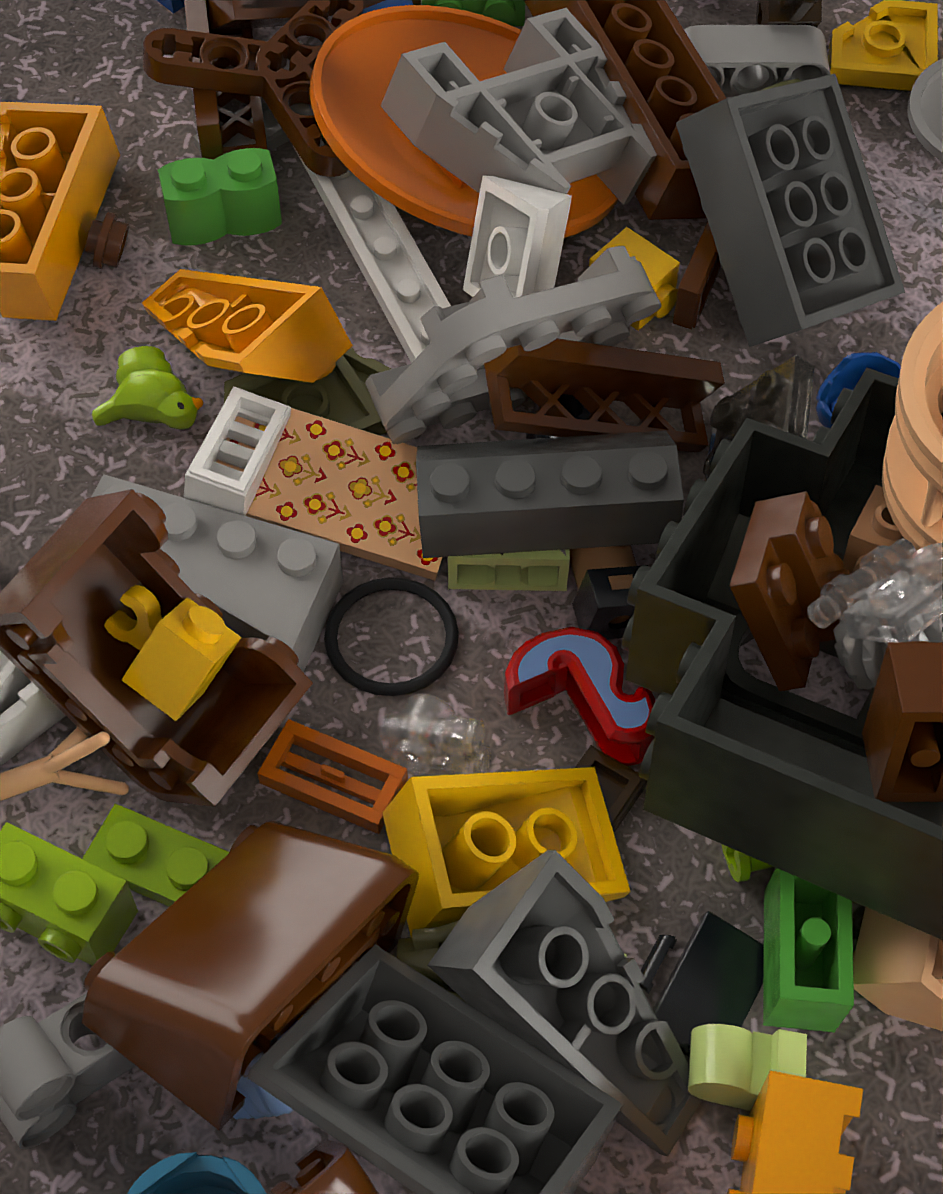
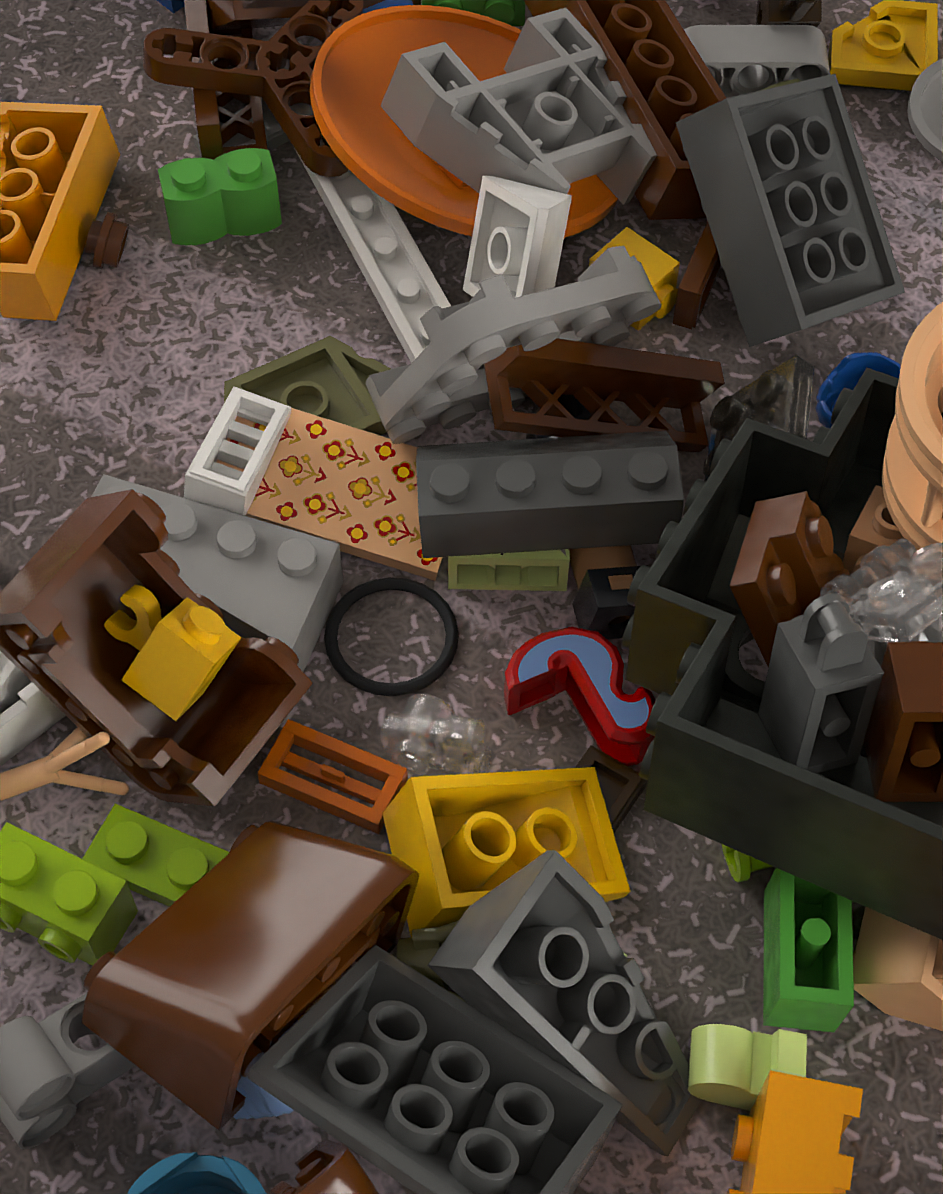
lime animal [92,346,204,430] -> none
light orange wedge [141,269,353,383] -> none
black piece [639,911,764,1057] -> none
none -> dark grey brick [758,593,884,774]

